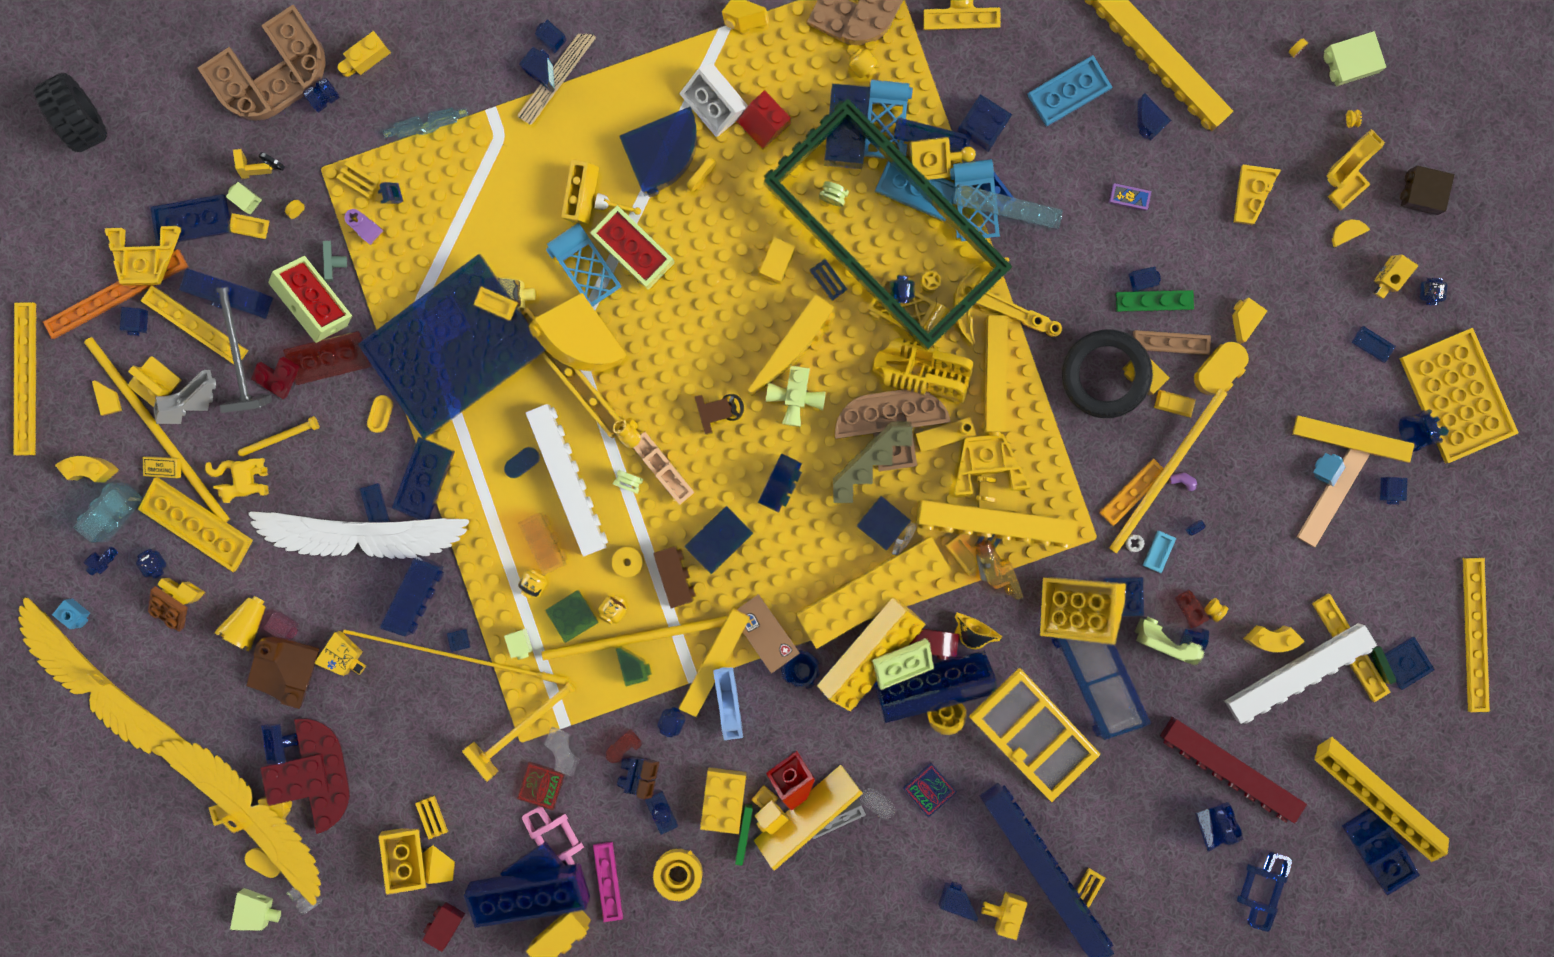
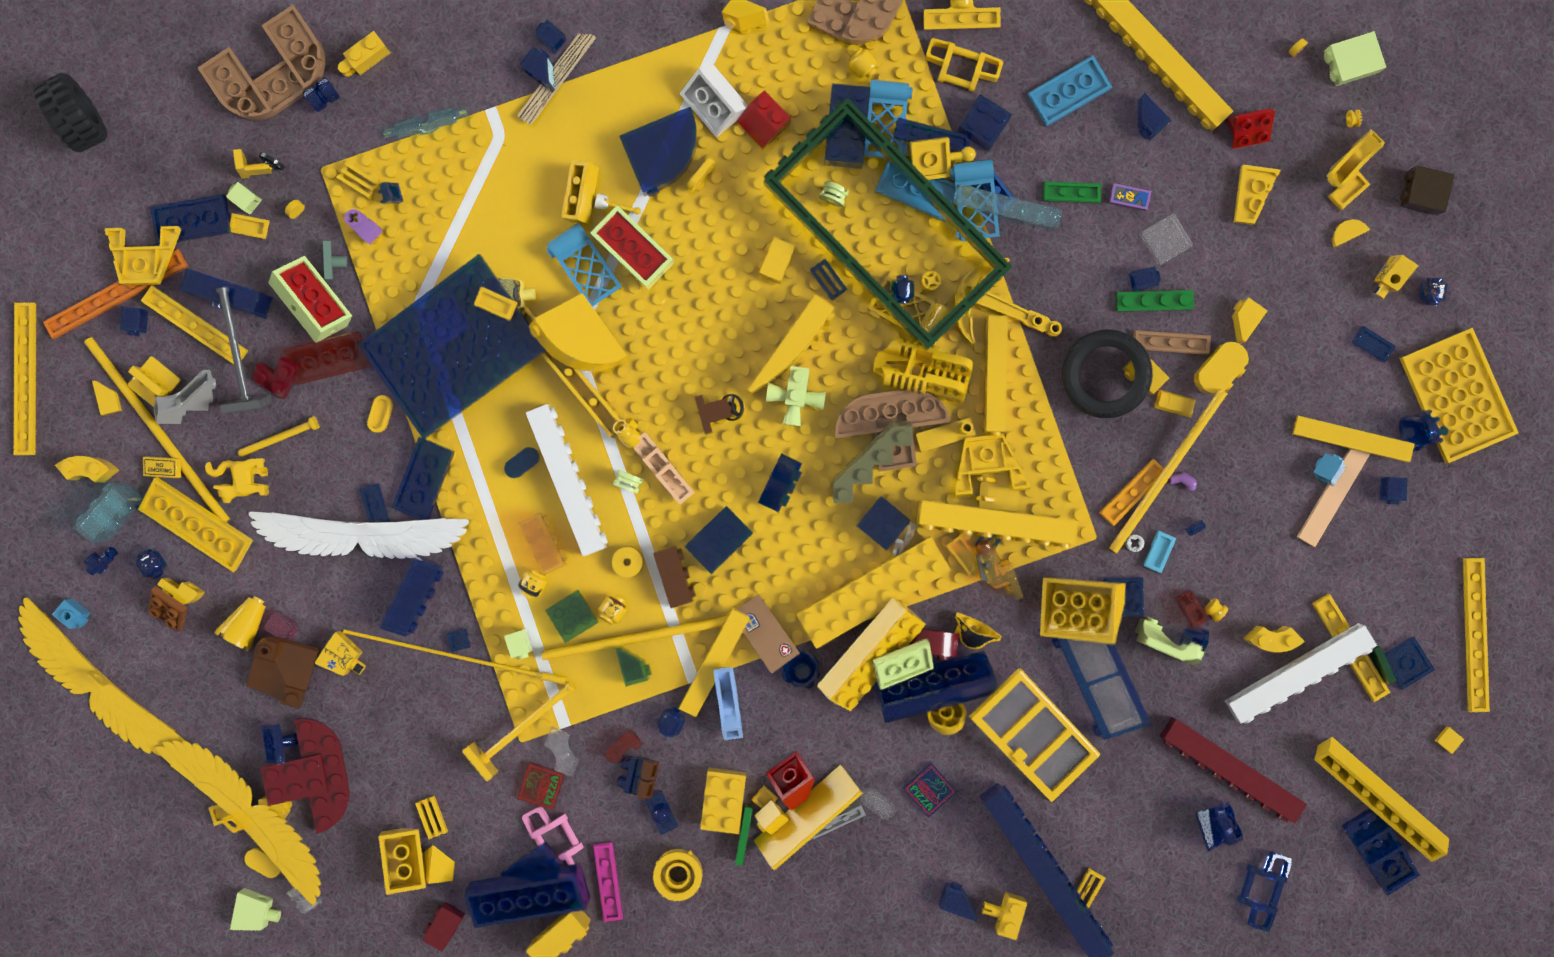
none -> yellow bar [925,38,1003,93]
none -> green tile [1043,181,1101,204]
none -> clear tile [1140,213,1194,266]
none -> red bracket [1227,108,1275,149]
none -> yellow tile [1435,726,1464,754]

